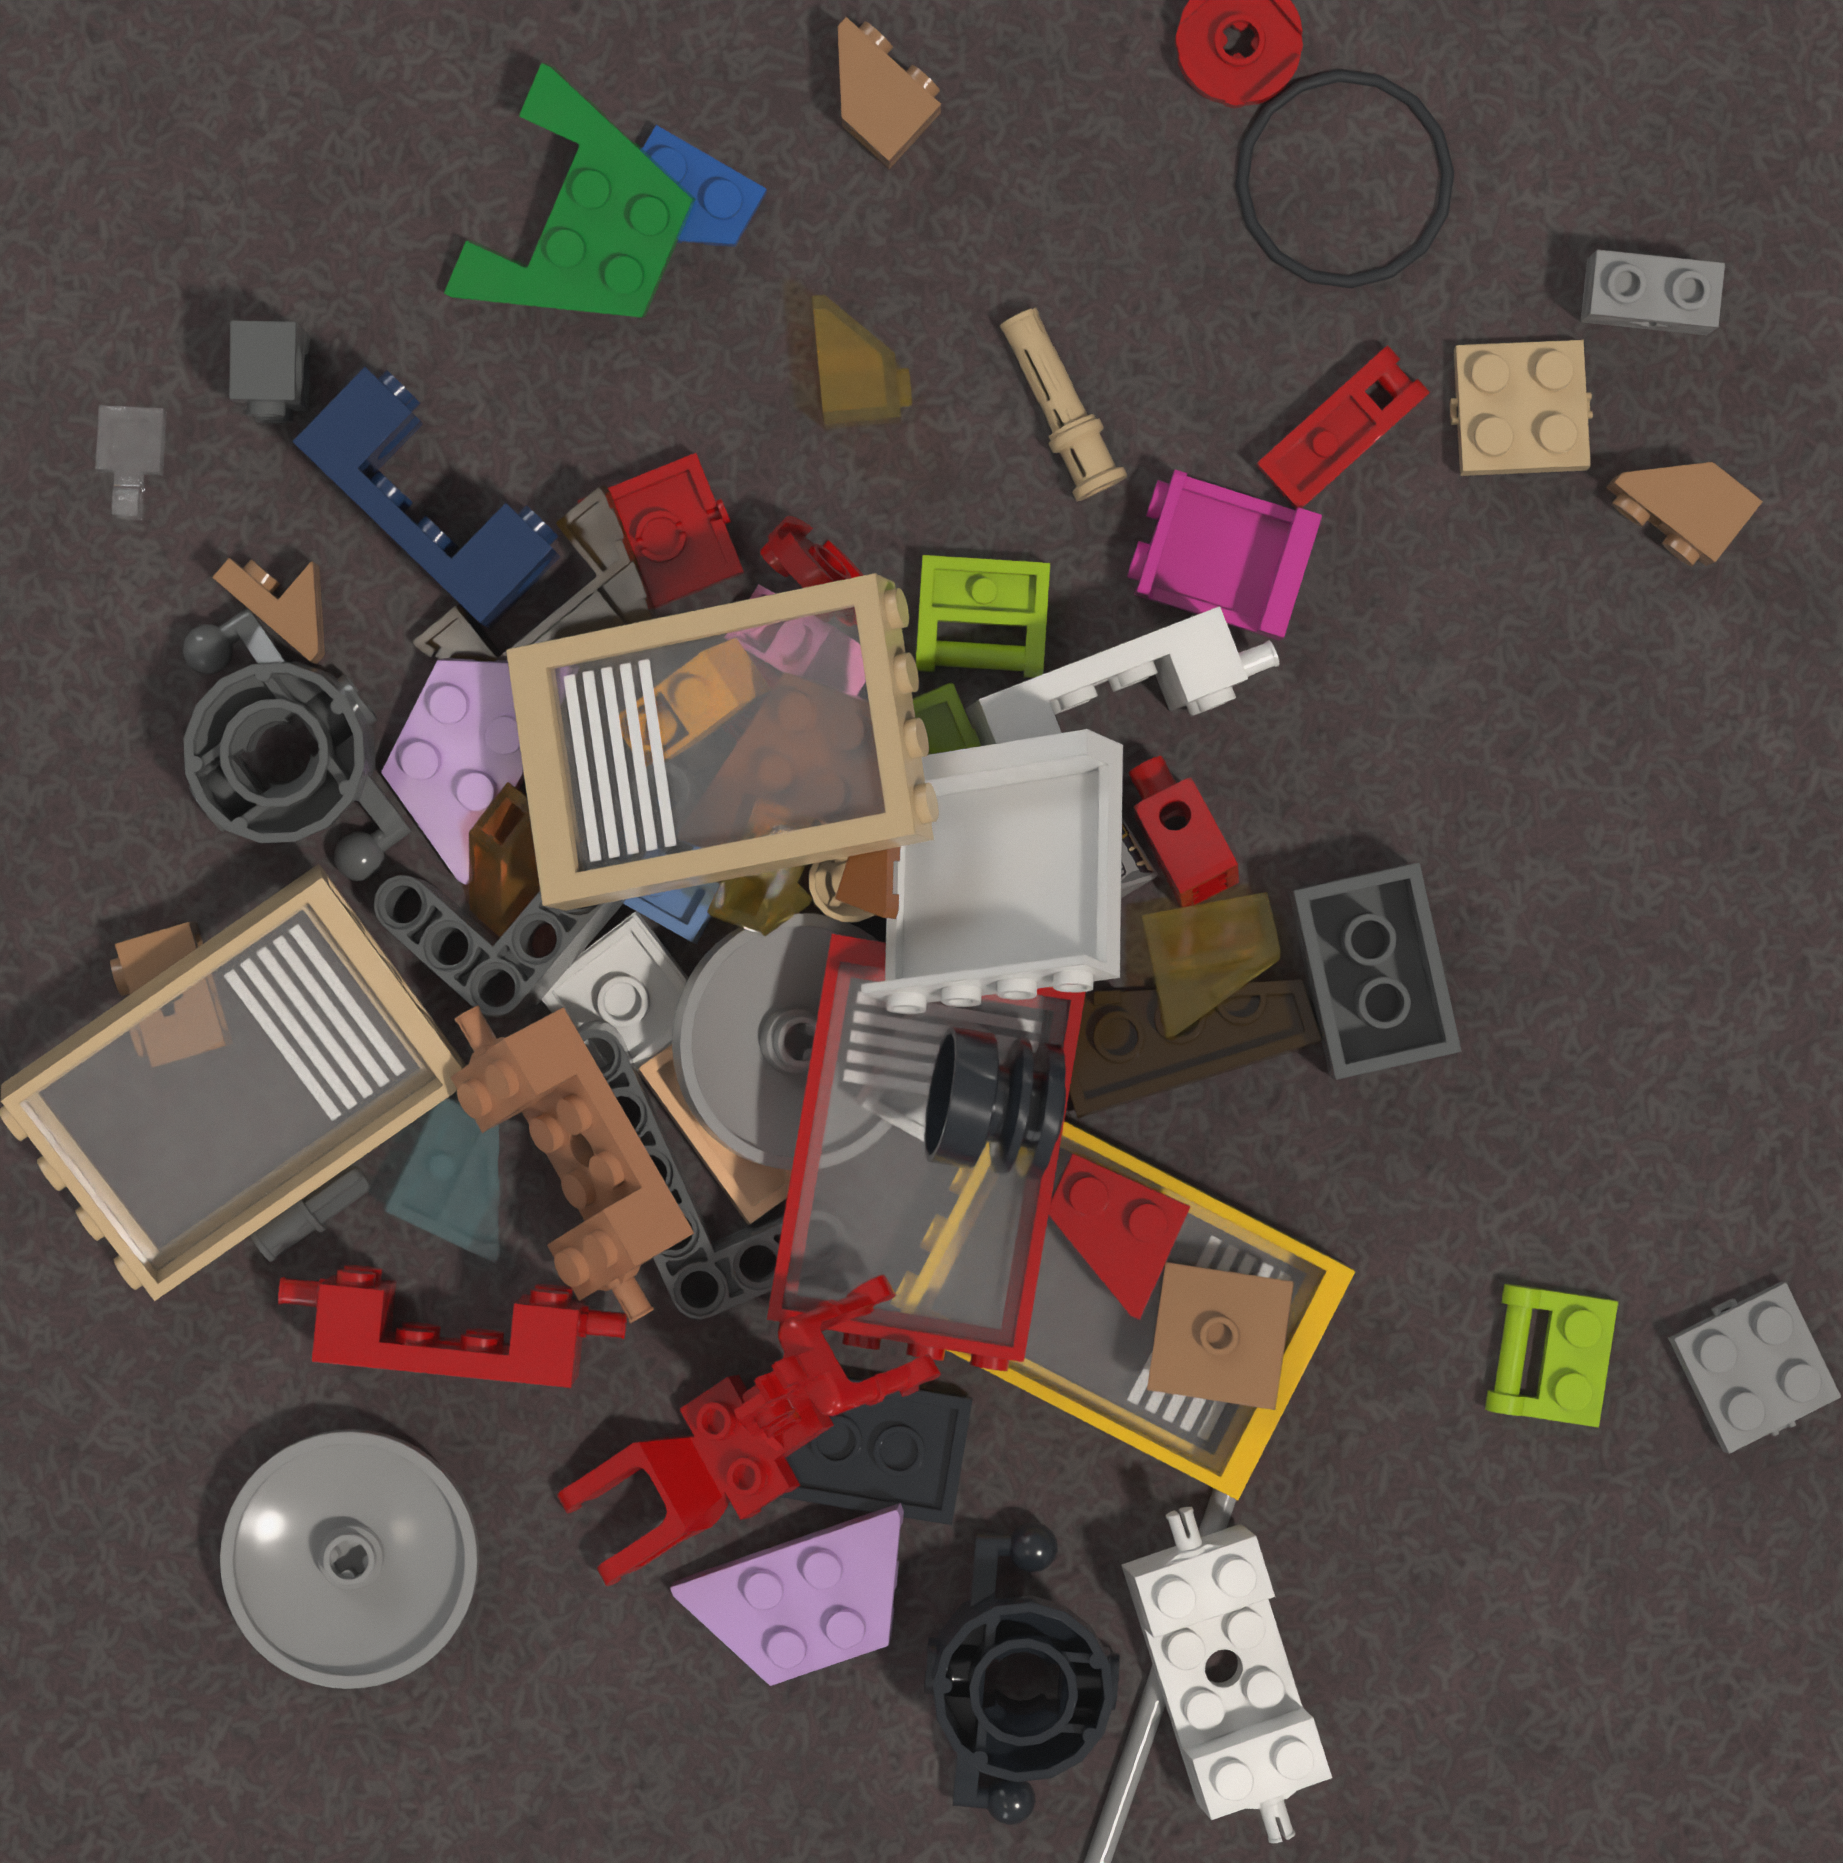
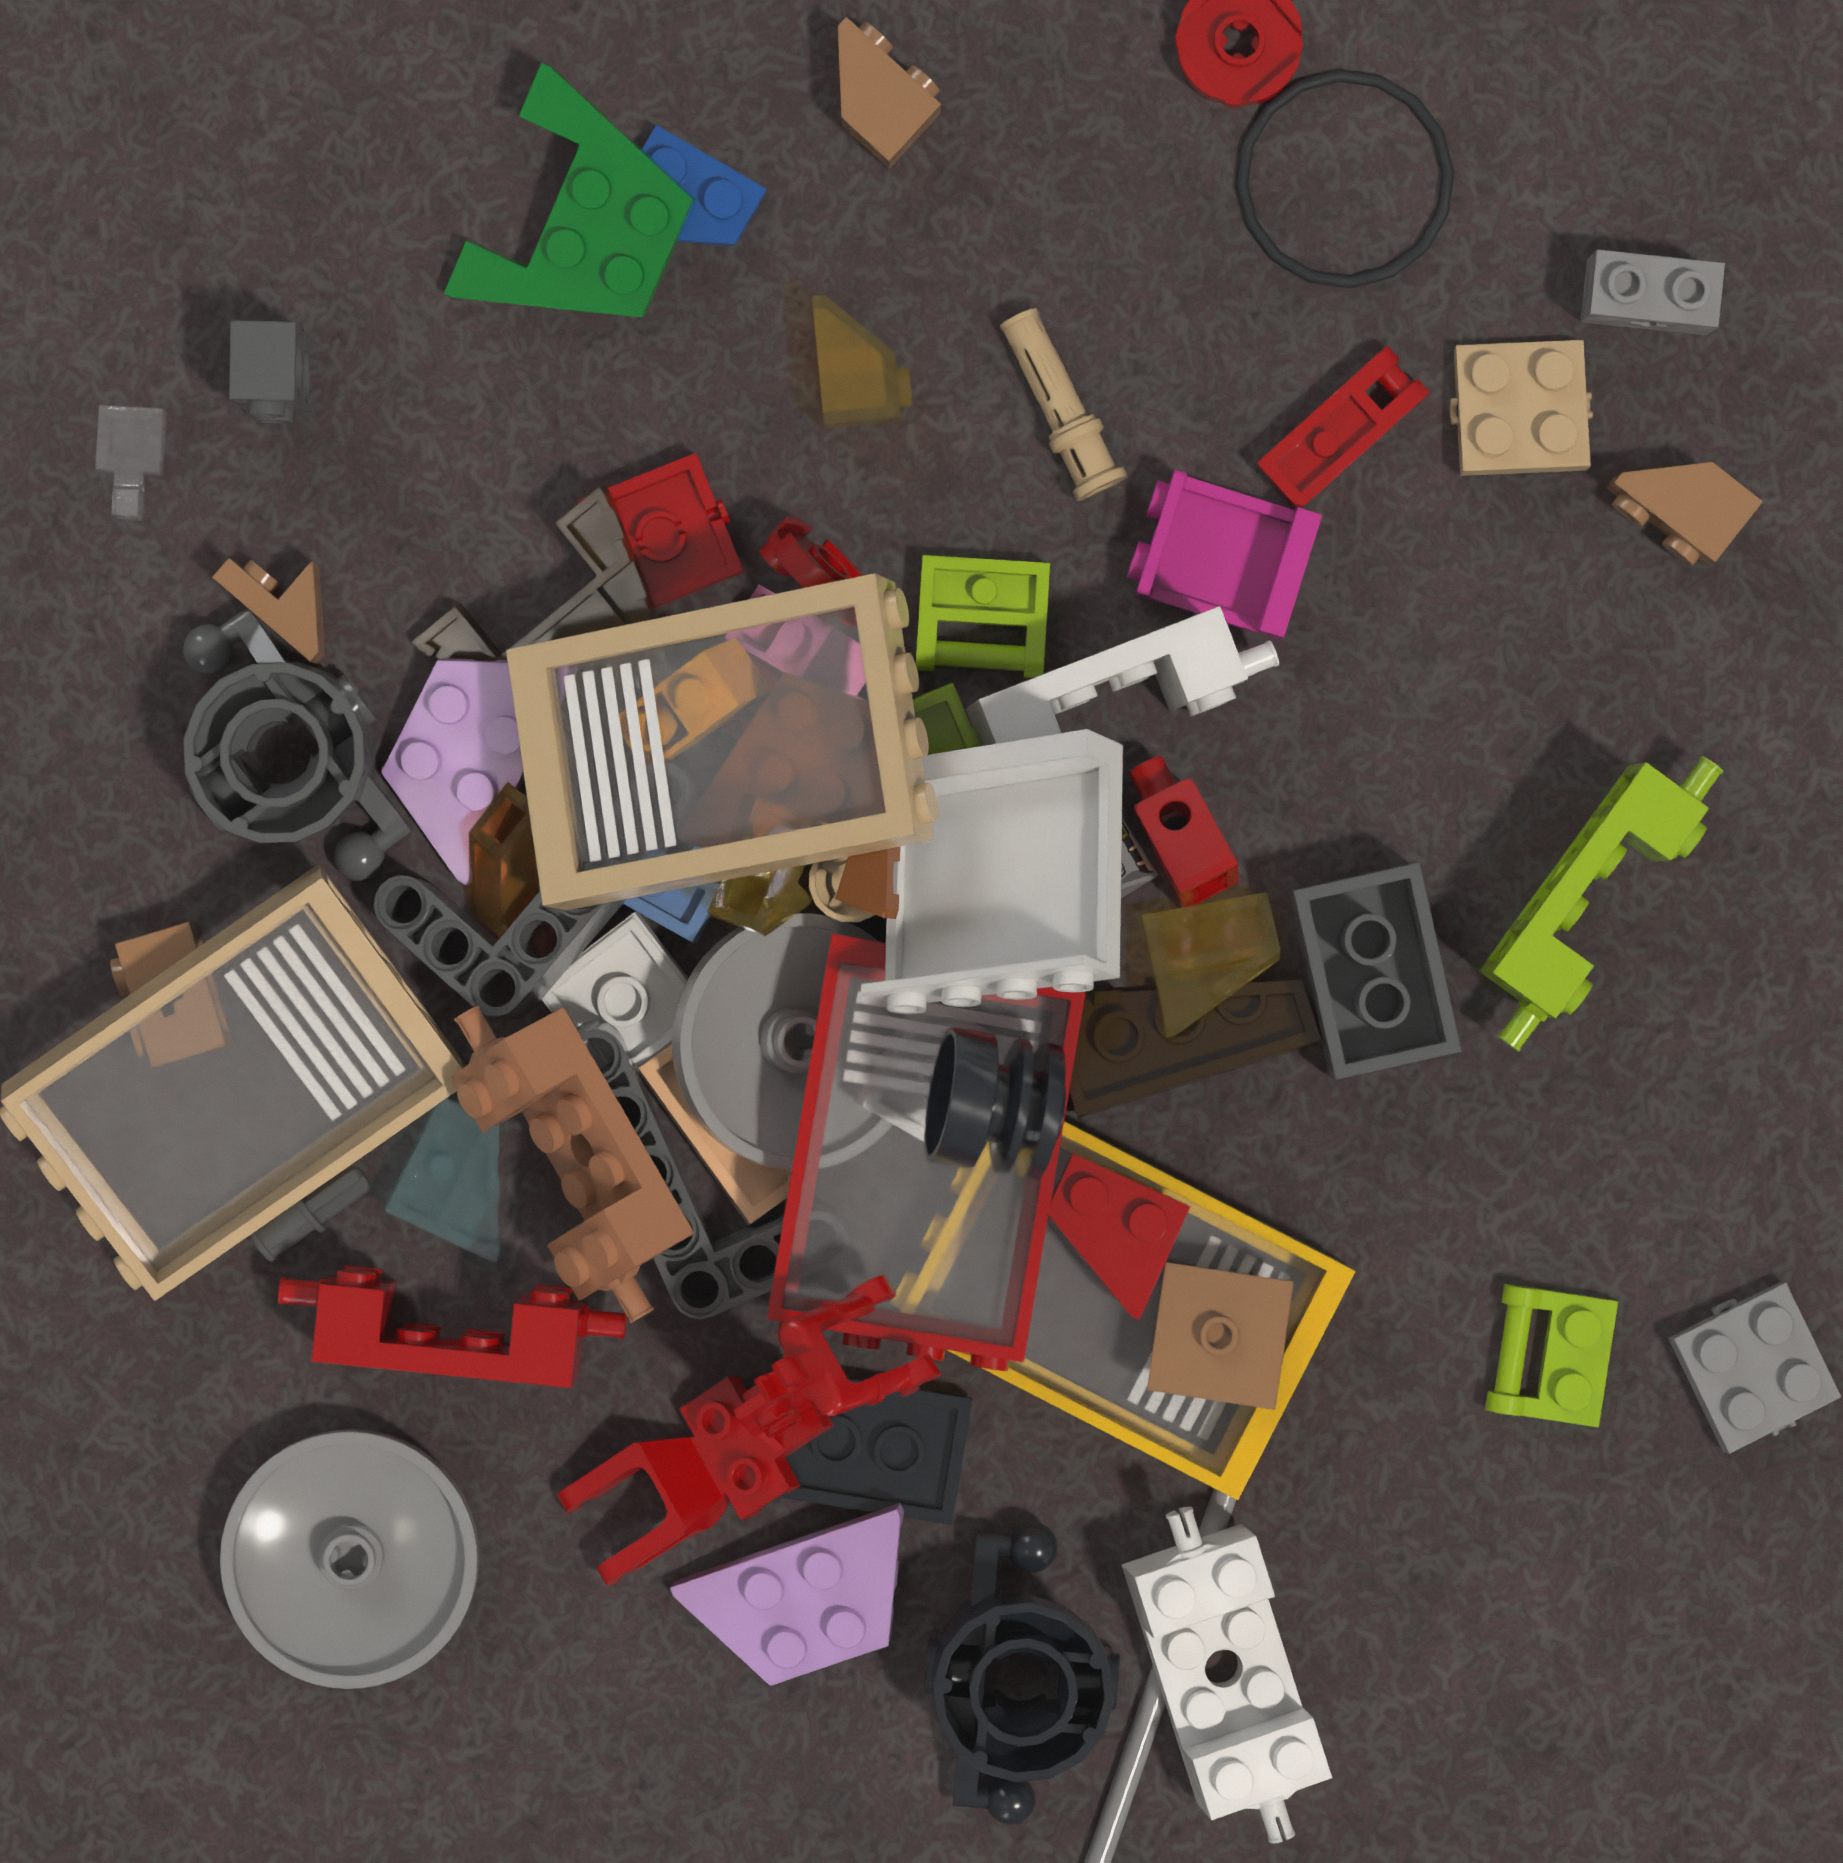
dark blue plate [292,367,561,629] -> none
none -> lime brick [1479,756,1724,1052]

